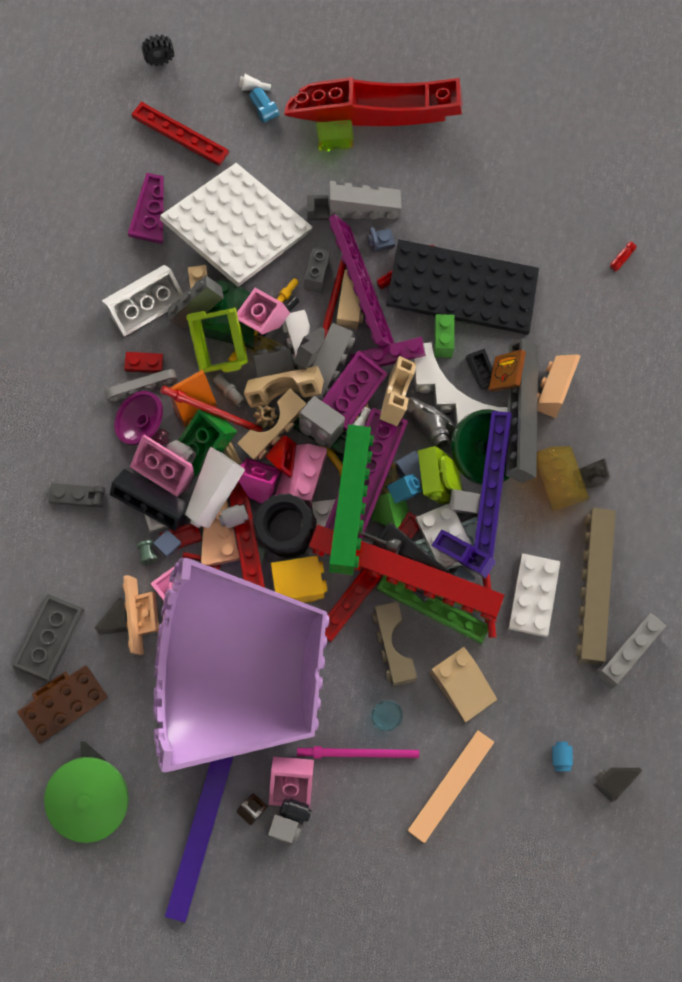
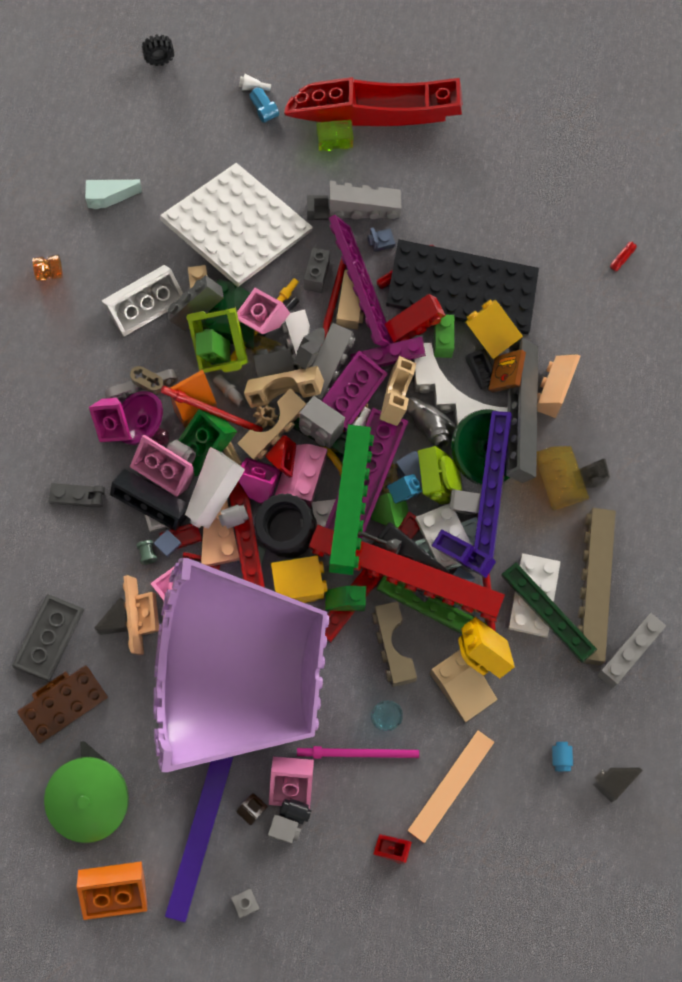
red plate [124,352,164,373] -> none
magenta wing [128,173,164,244] -> none
red plate [132,102,229,166] -> none
none -> clear orange wheel [33,254,63,281]
none -> orange slope [77,861,147,920]
none -> light aqua slope [85,179,142,209]
none -> dark pink slope [89,398,132,442]
none -> dark tan beam [130,366,164,394]
none -> bright green brick [196,329,231,365]
none -> light grey brick [231,888,260,919]
none -> green slope [325,586,366,611]
none -> red slope [373,834,412,865]
none -> red brick [384,294,446,343]
none -> yellow brick [458,617,515,679]
none -> yellow brick [465,299,523,359]
none -> dark green tile [501,562,597,663]

